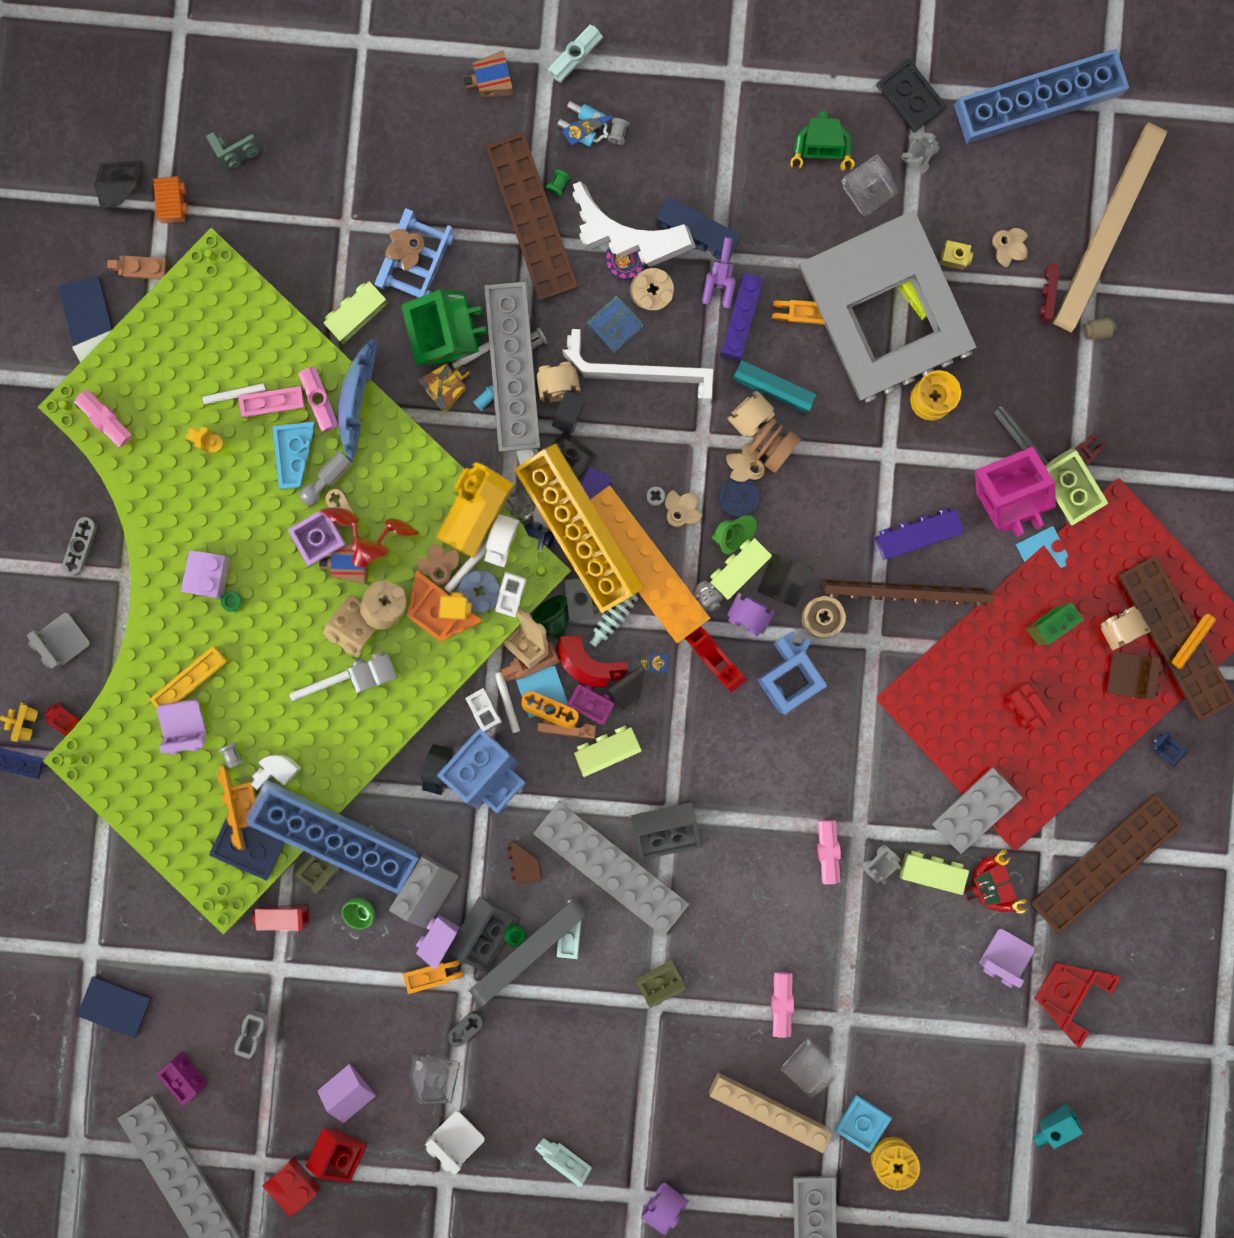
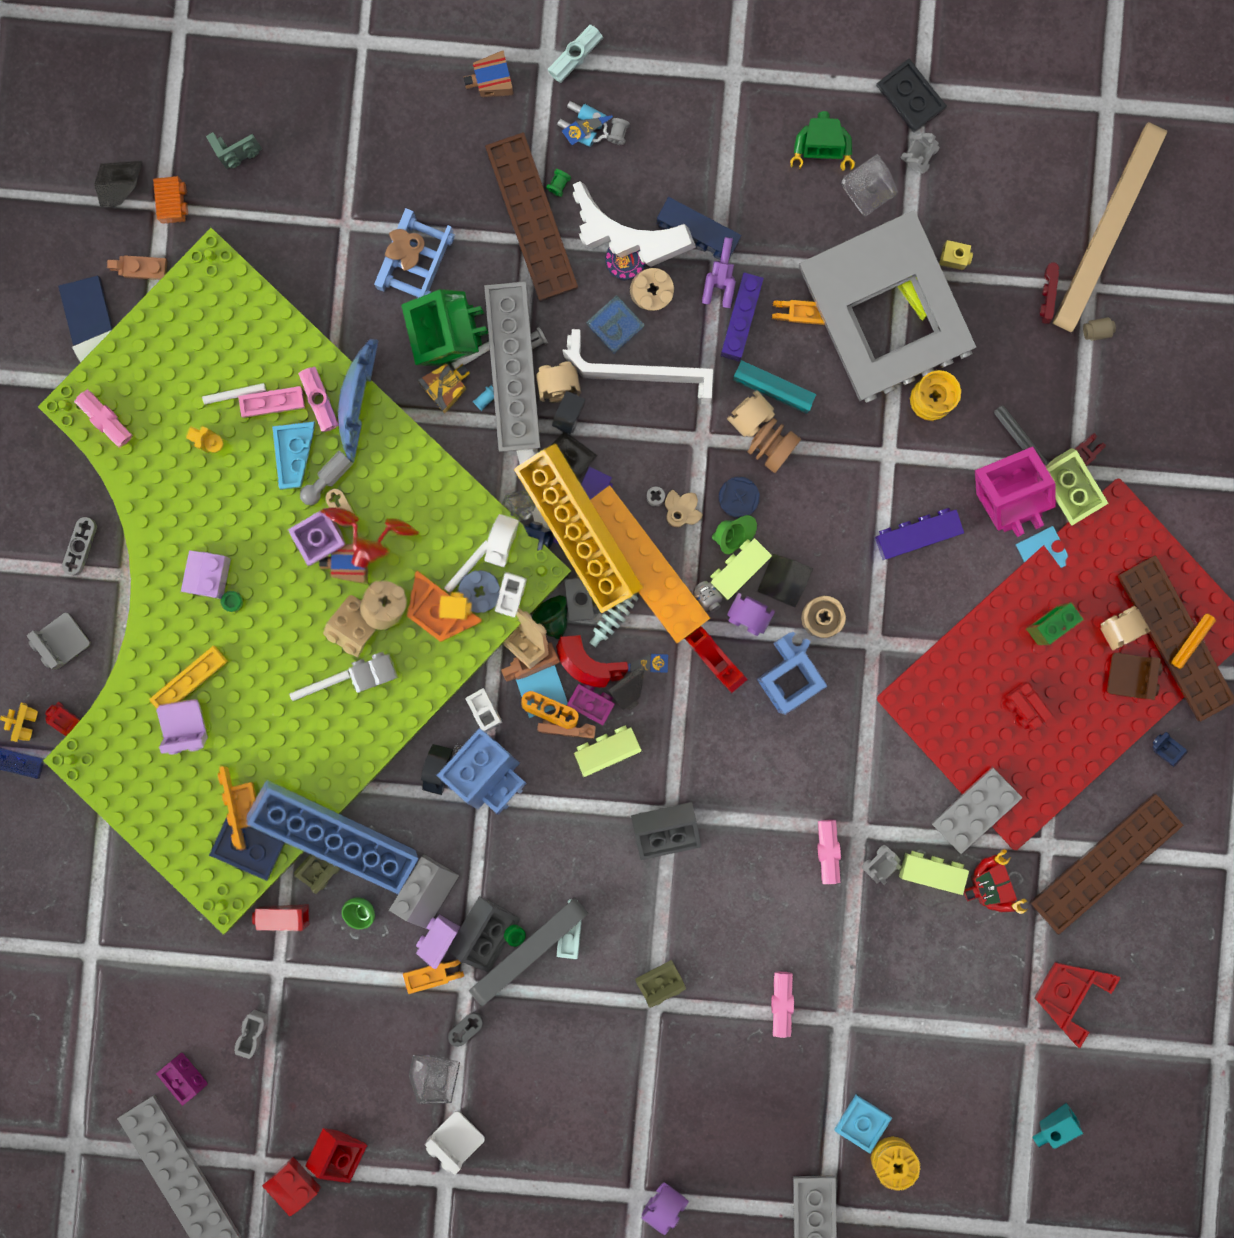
dark blue tile [77,976,151,1038] -> none
light grey bush [219,742,244,769] -> none
white brick [251,754,301,790] -> none
lavender slope [317,1063,376,1123] -> none
yellowish green brick [324,281,389,344] -> none
medium nougat plate [417,543,459,585] -> none
yellow brick [436,462,515,559] -> none
white bar [495,672,520,733] -> none
reddish brown slope [507,841,542,885] -> none
light grey plate [533,801,689,937] -> none
light aqua hinge [535,1138,592,1187] -> none
tan brick [709,1072,833,1153] -> none
tan plate [726,443,765,482] -> none
clear slope [780,1038,841,1098] -> none
reddish brown plate [821,579,994,606] -> none
medium blue brick [954,49,1129,144] -> none
lavender bracket [979,929,1035,988] -> none
tan plate [992,228,1028,267] -> none

